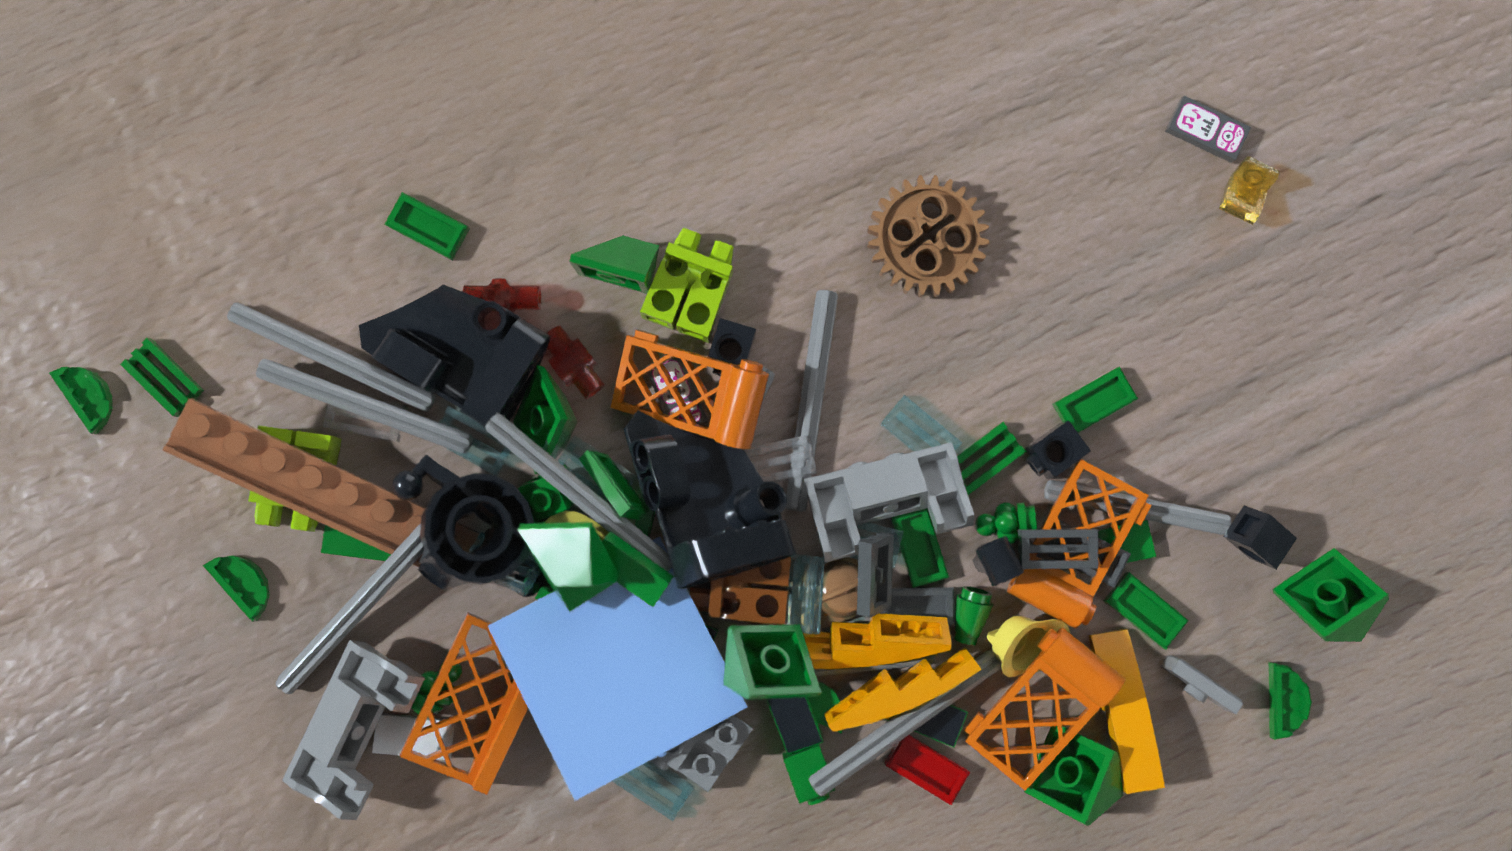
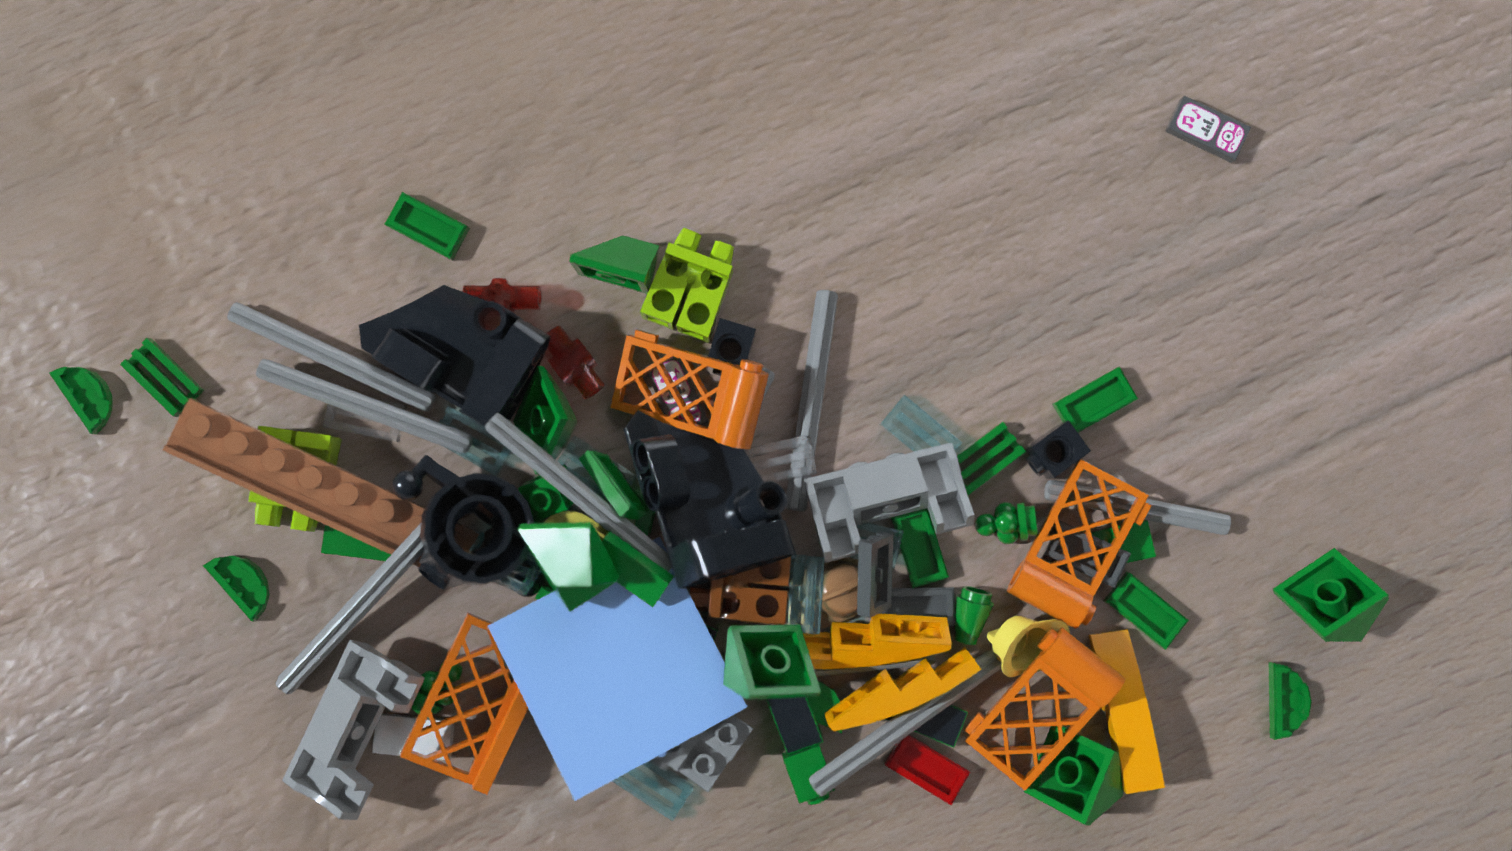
medium nougat gear [867,175,990,298] -> none
black piece [973,536,1024,586] -> none
dark grey tile [1018,529,1098,569] -> none
light grey plate [1160,655,1244,714] -> none
clear yellow bracket [1219,156,1280,225] -> none
black brick [1223,505,1297,570] -> none

